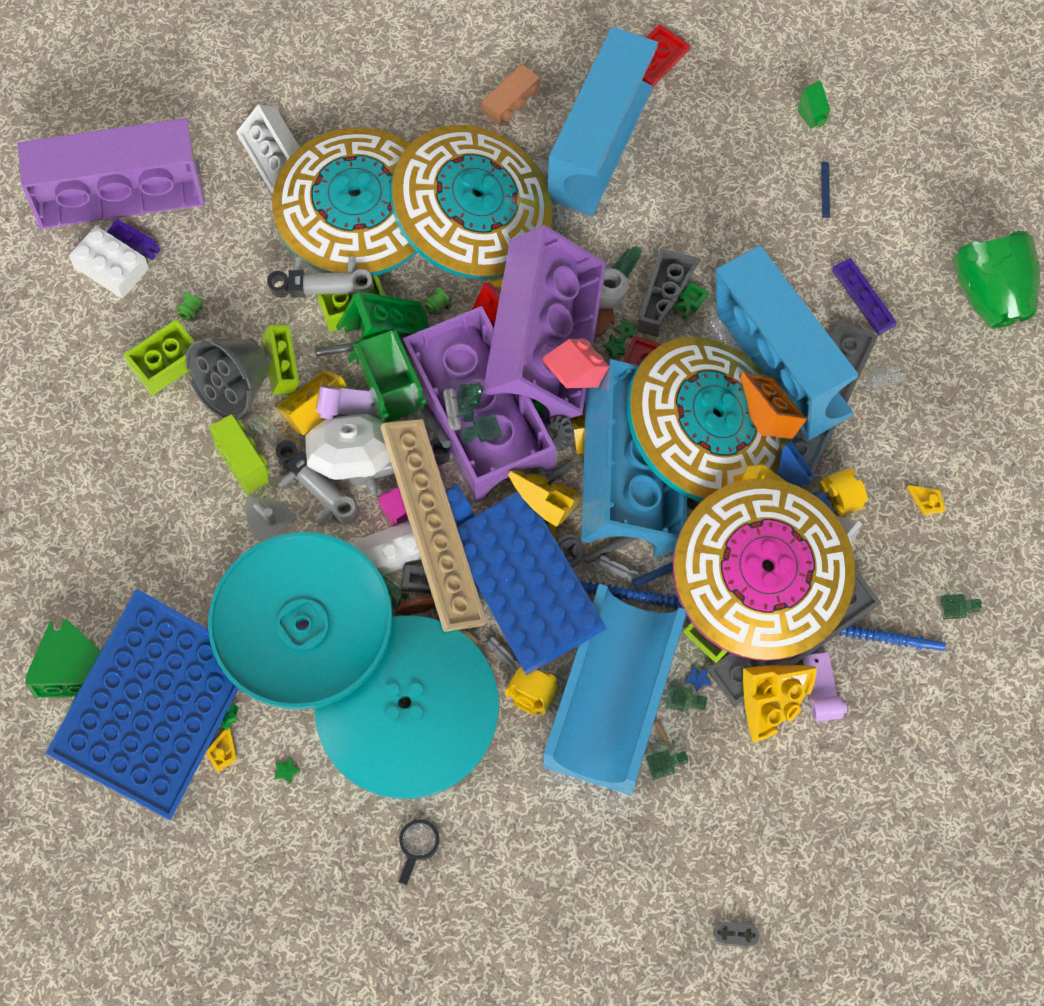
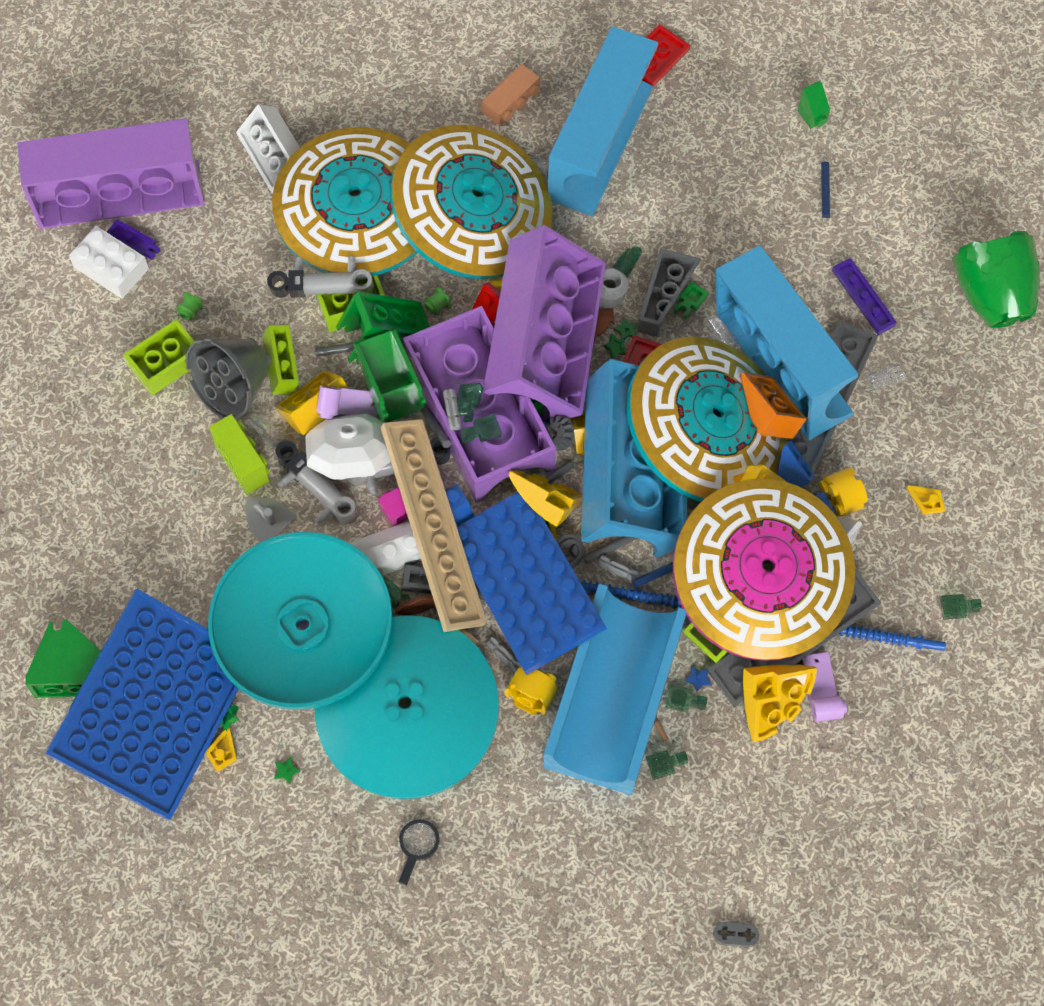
coral slope [542,338,610,388] -> none

